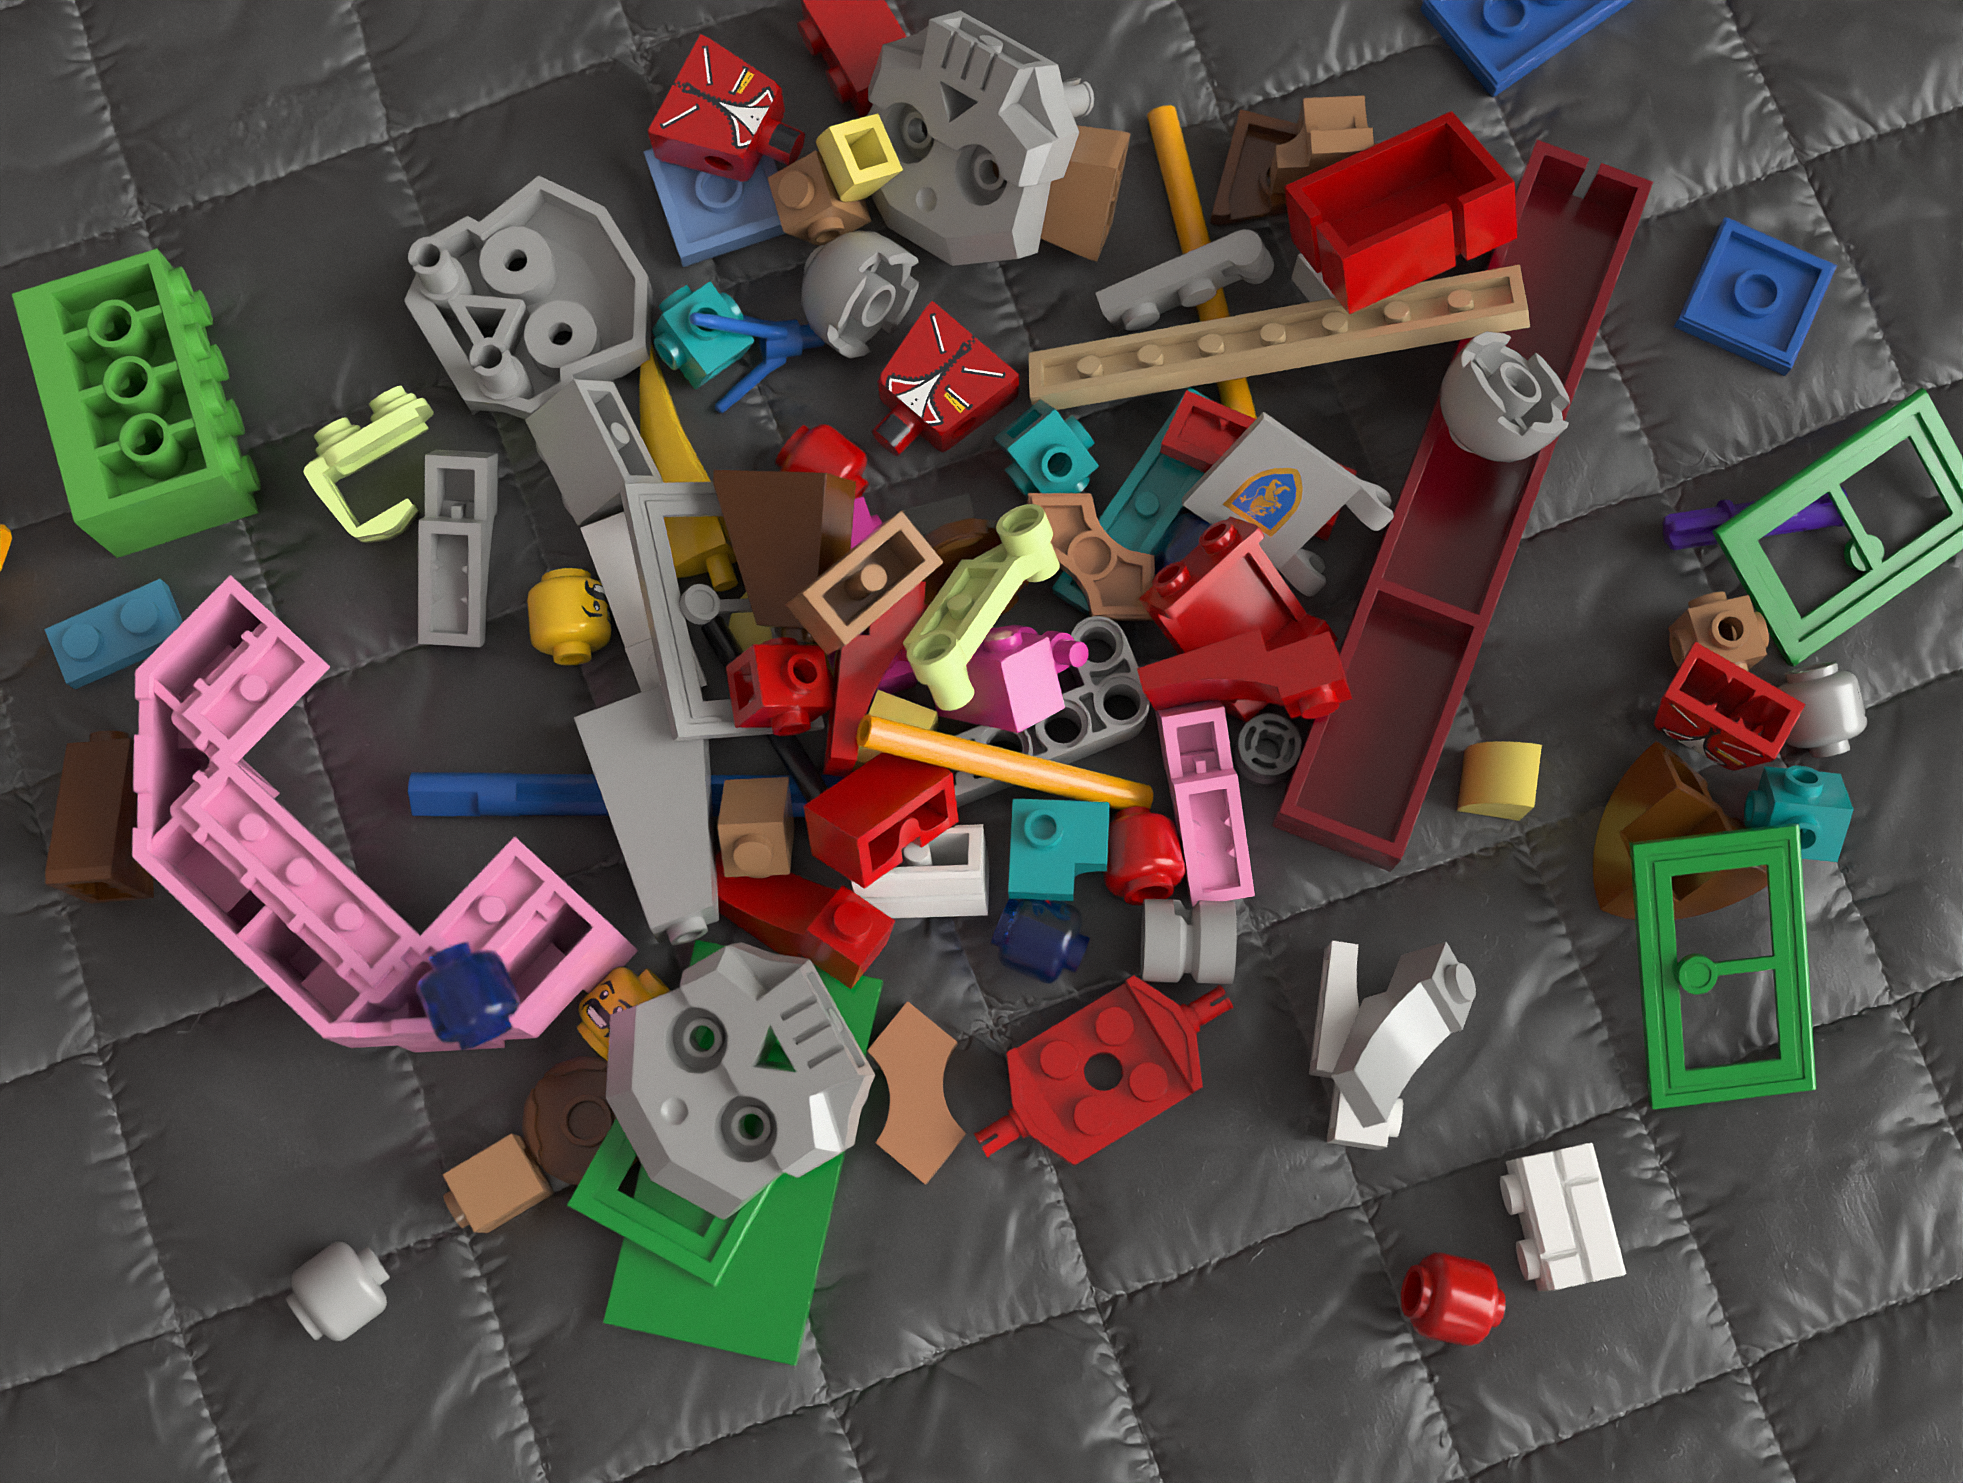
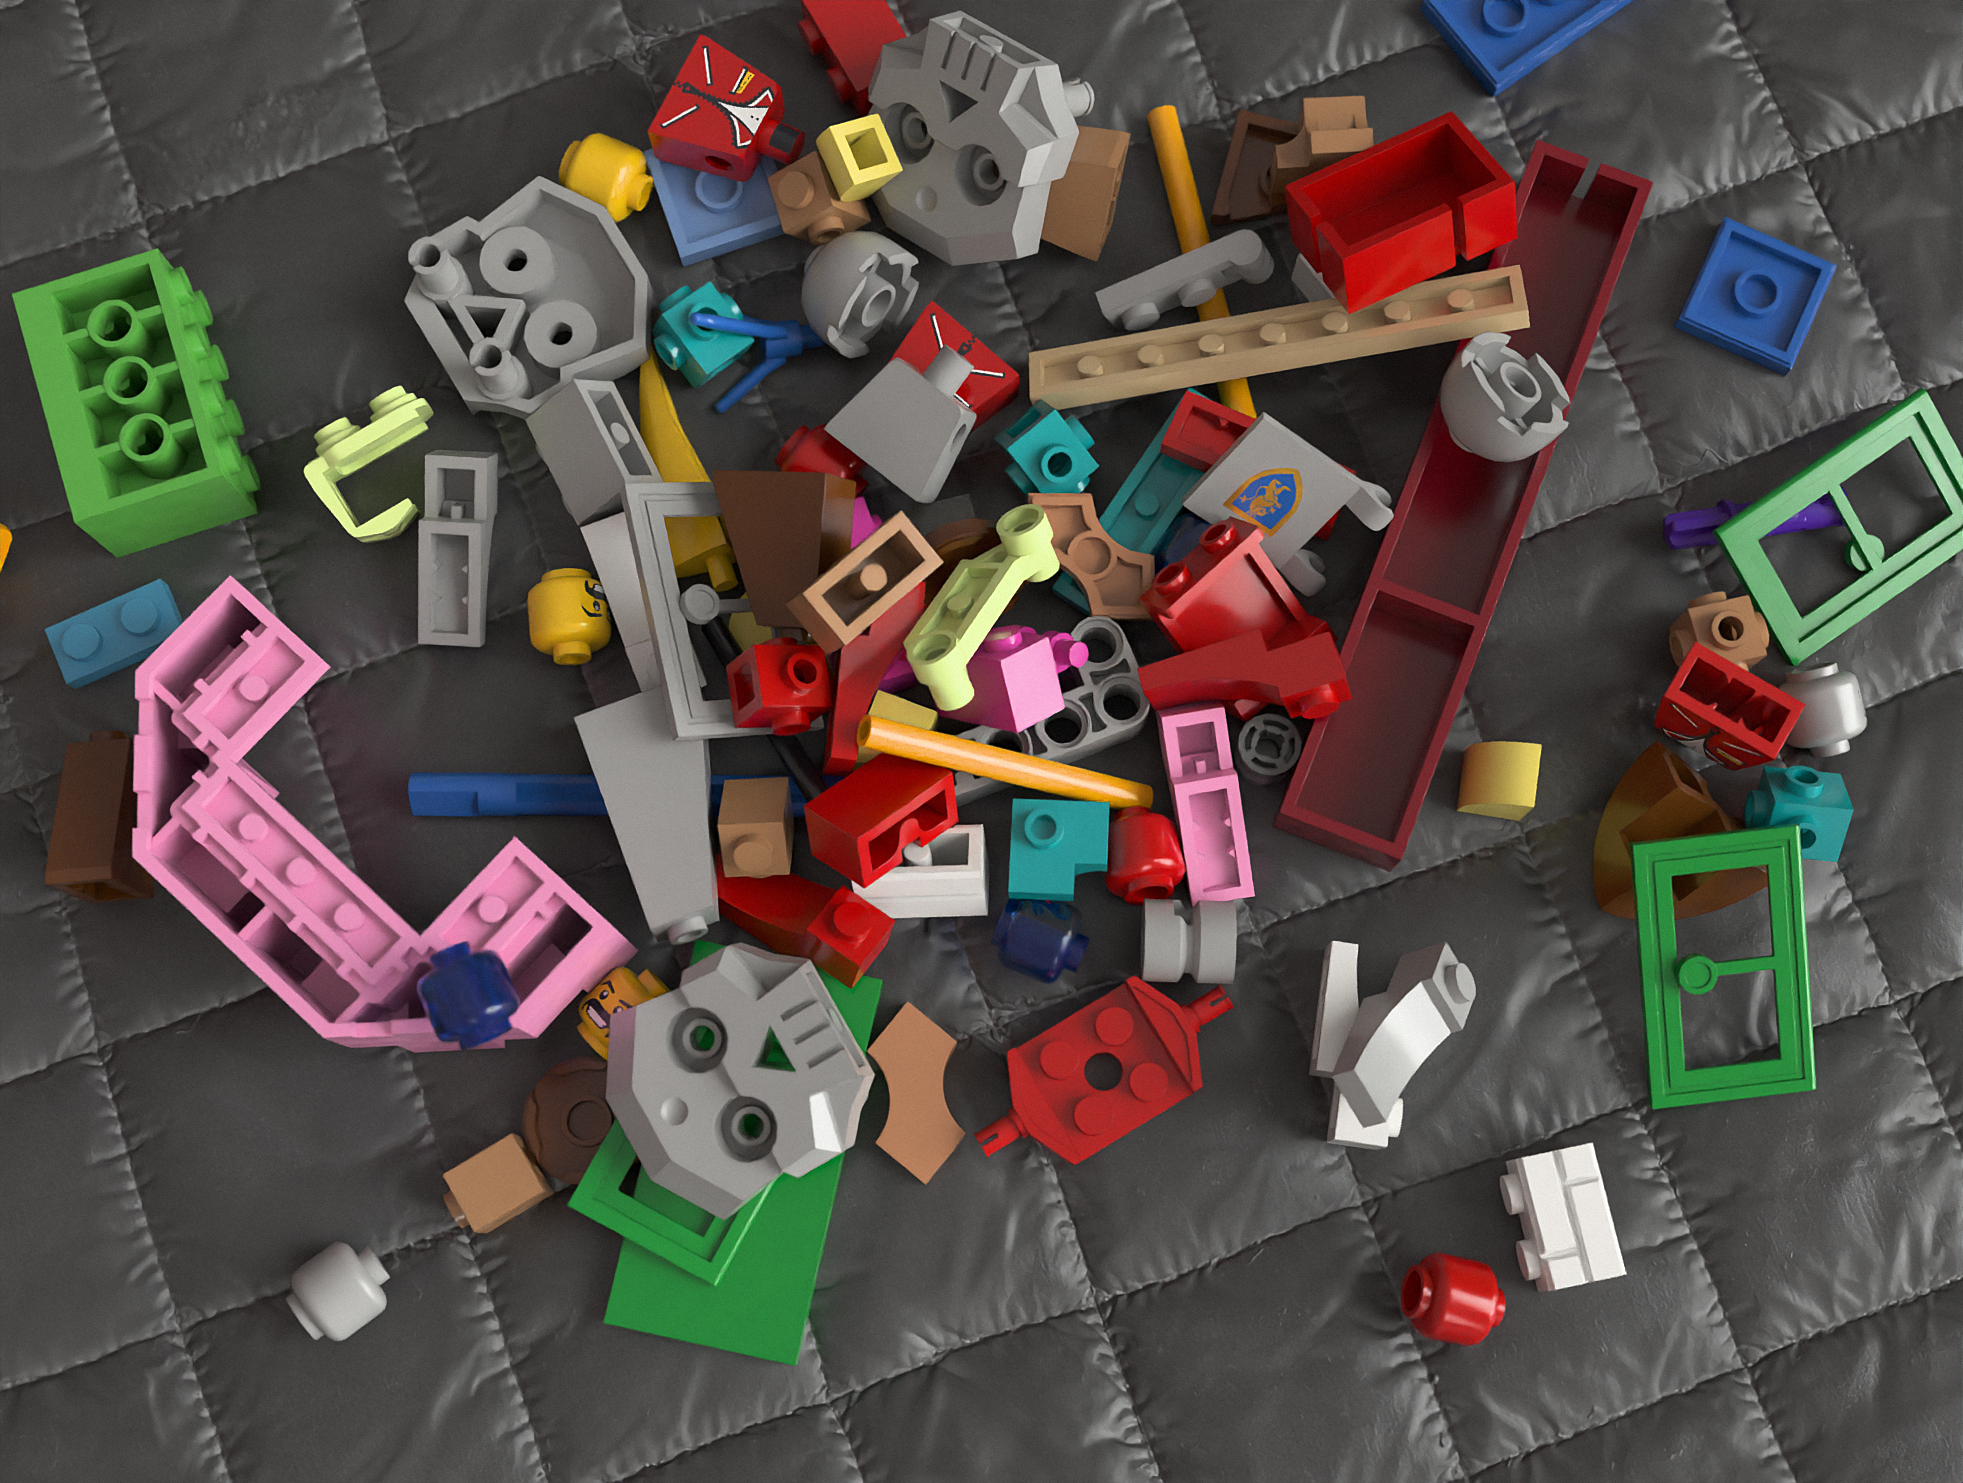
none -> yellow head [559,133,654,223]
none -> light grey torso [824,344,977,505]

